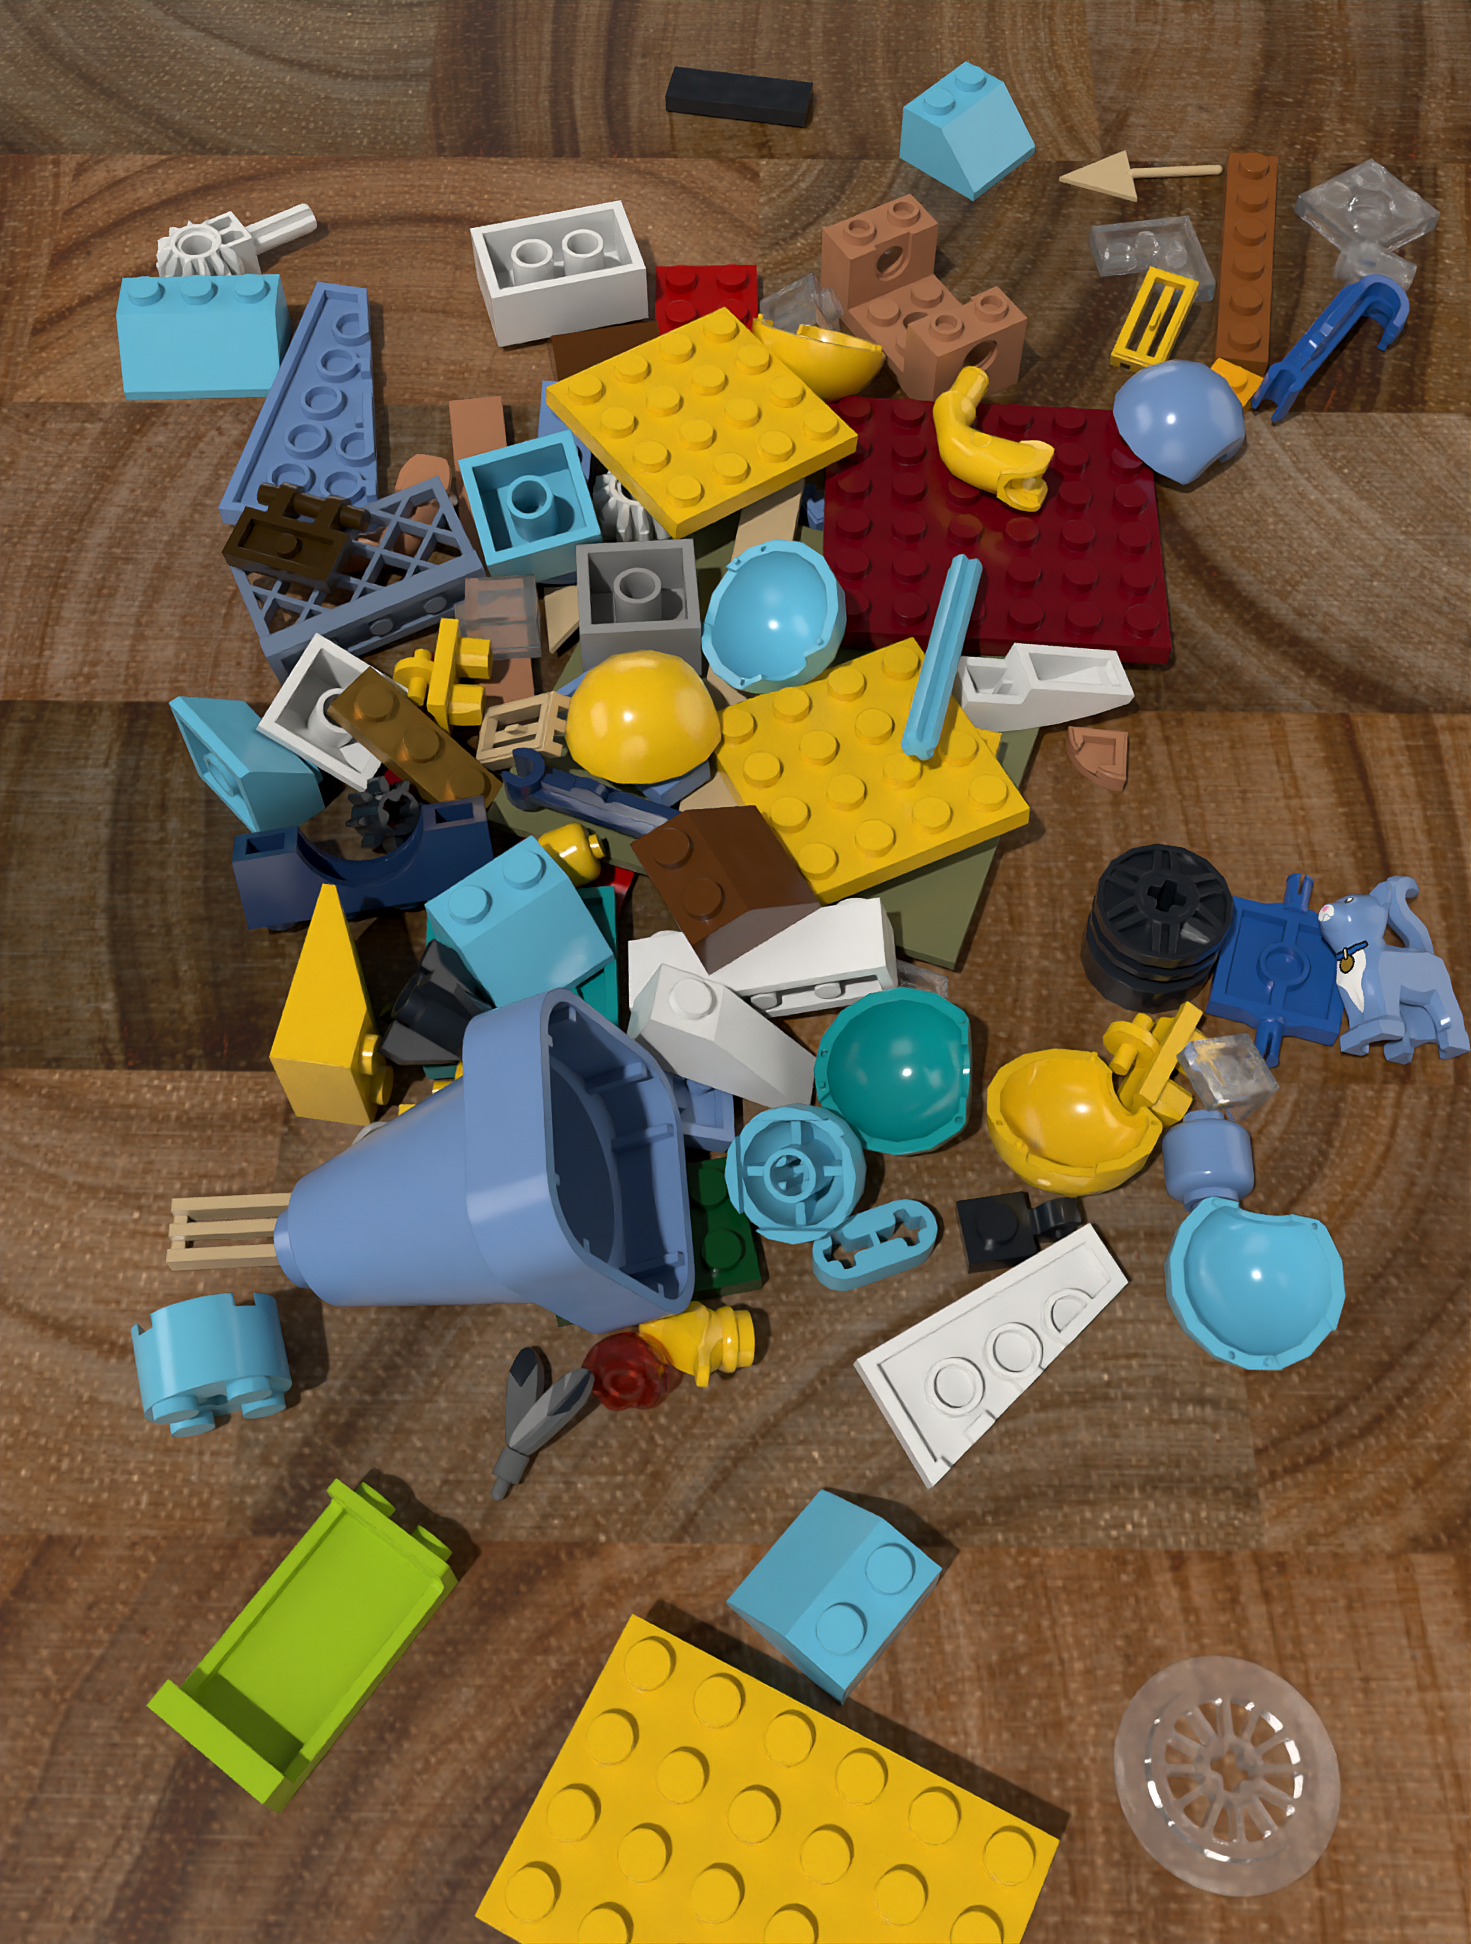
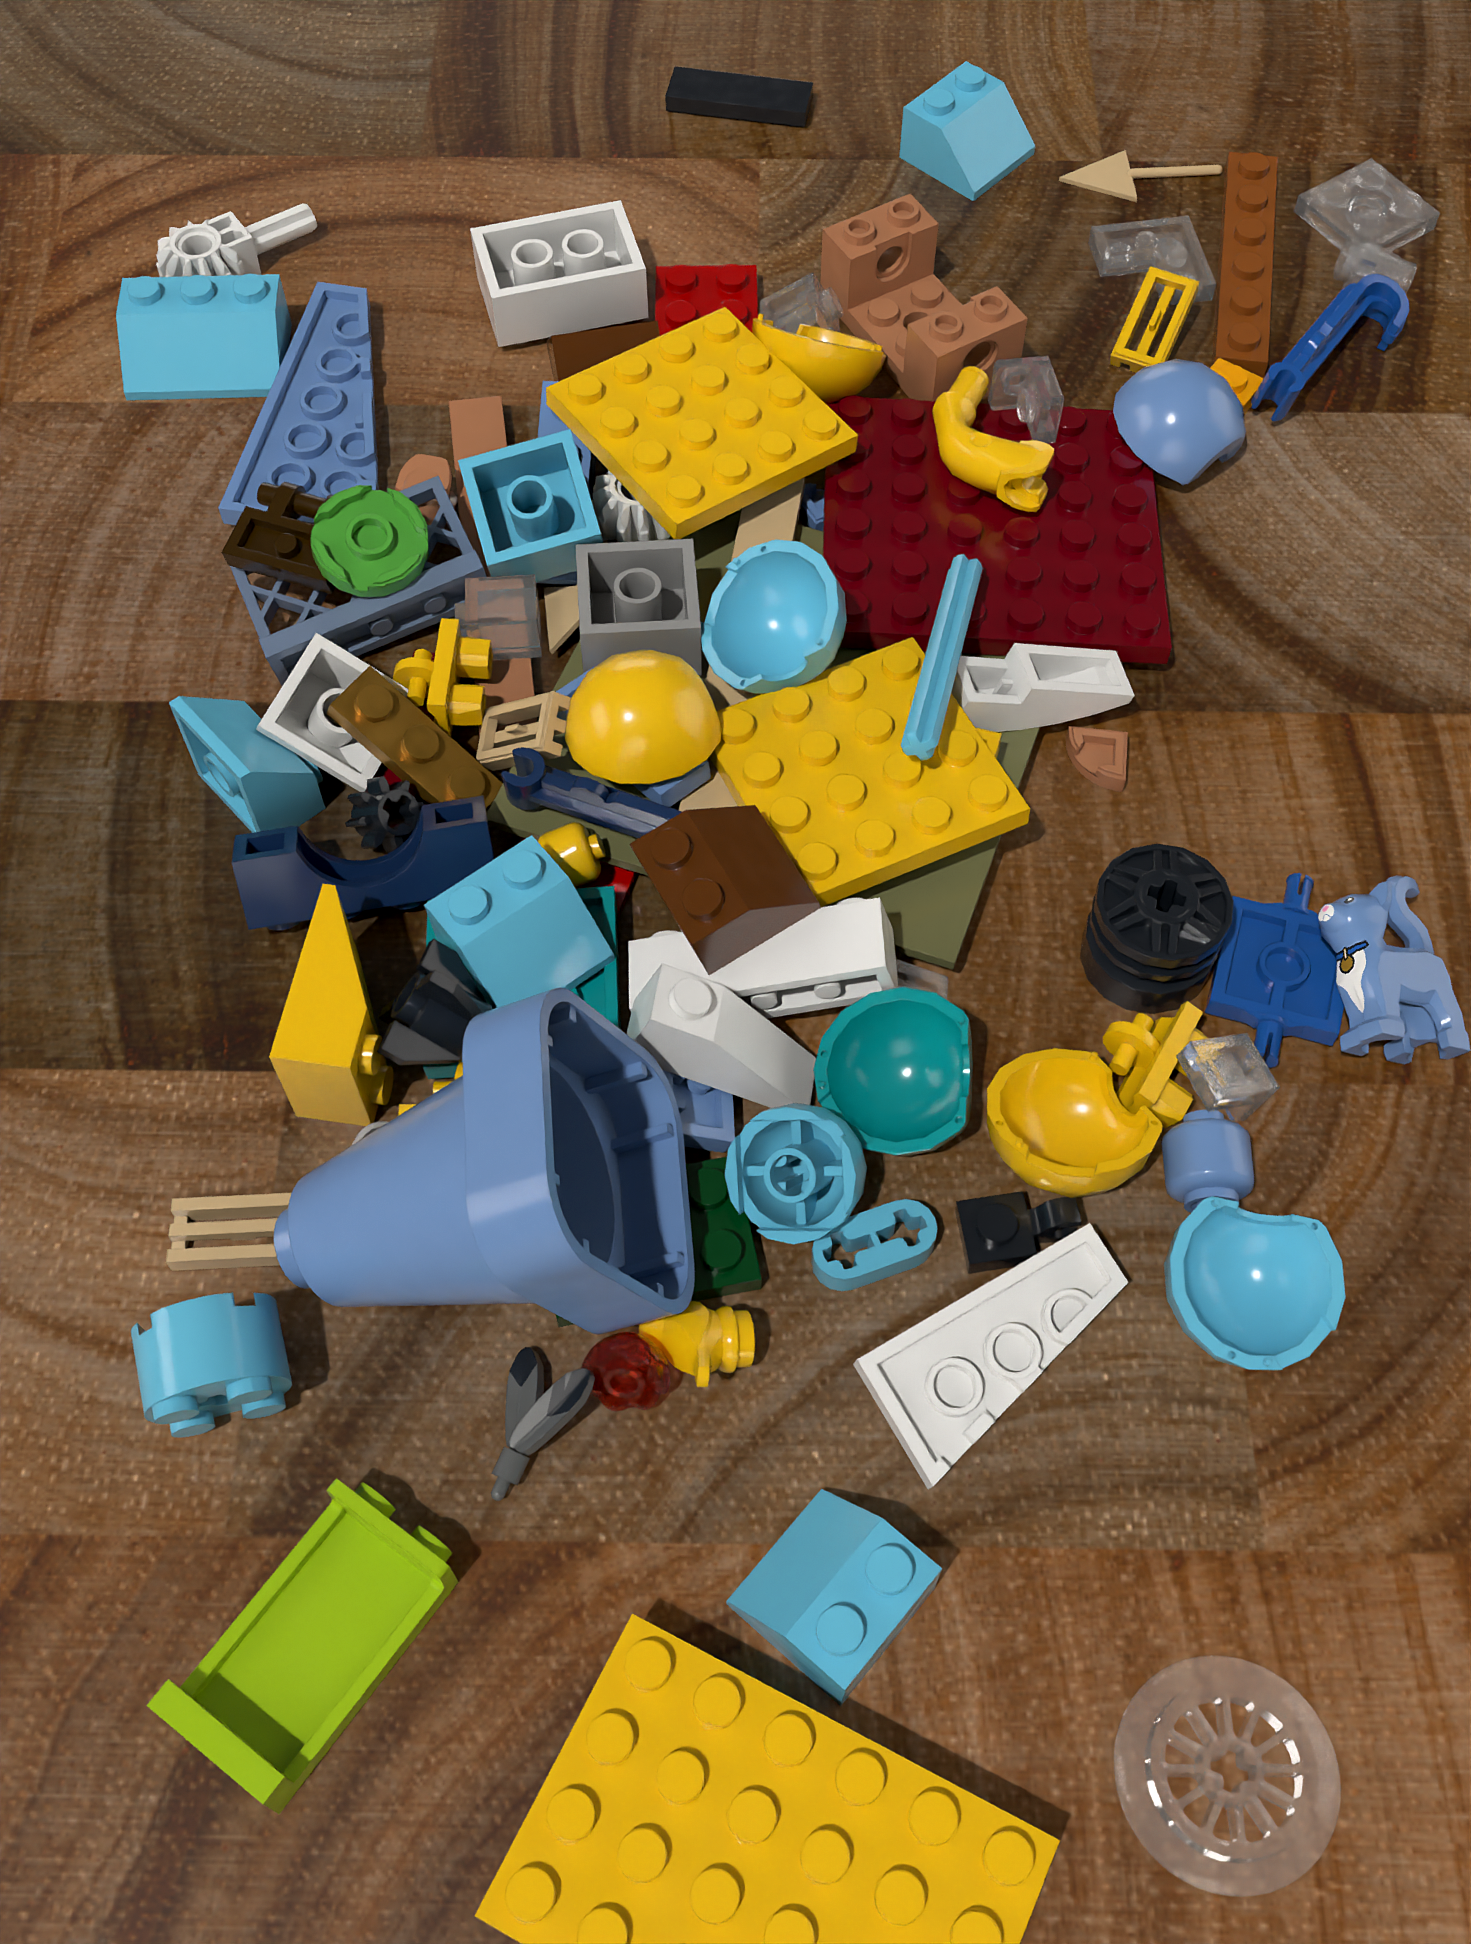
none -> bright green tile [311,485,429,597]
none -> clear bracket [988,355,1064,443]

